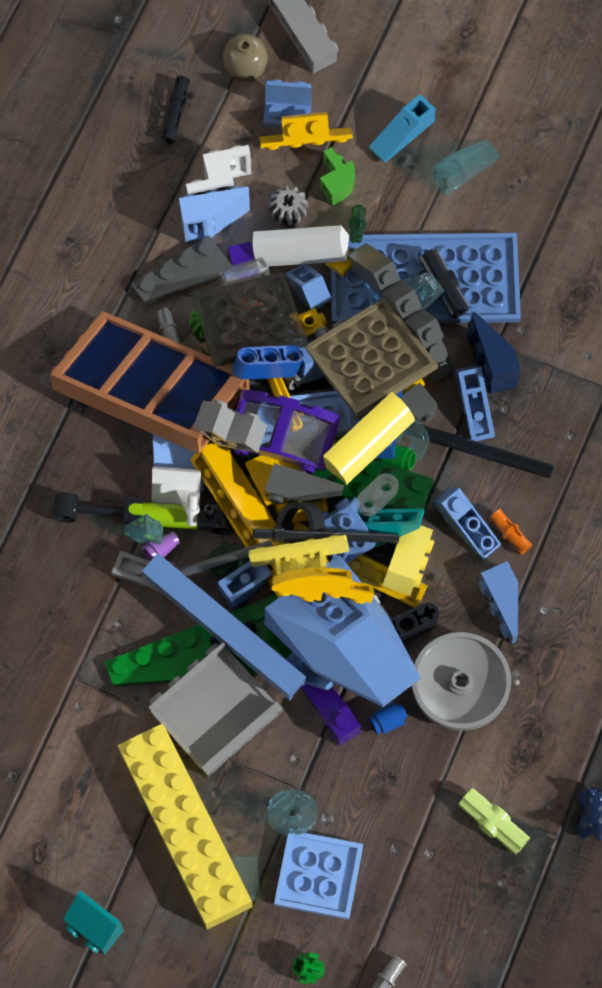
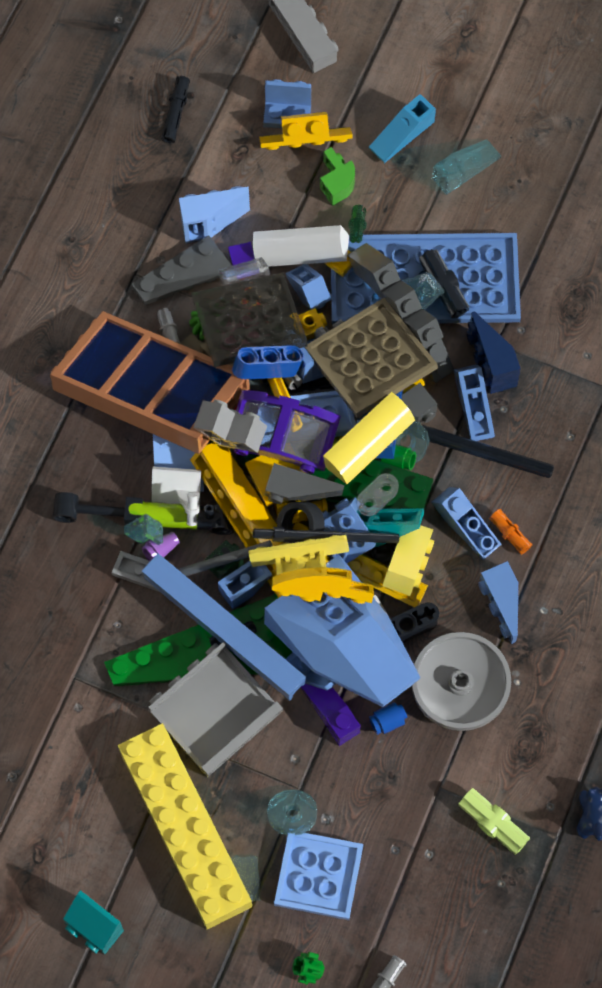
white bracket [186,145,251,195] -> none
dark tan cylinder [223,34,268,81] -> none
light grey gear [269,185,308,226] -> none

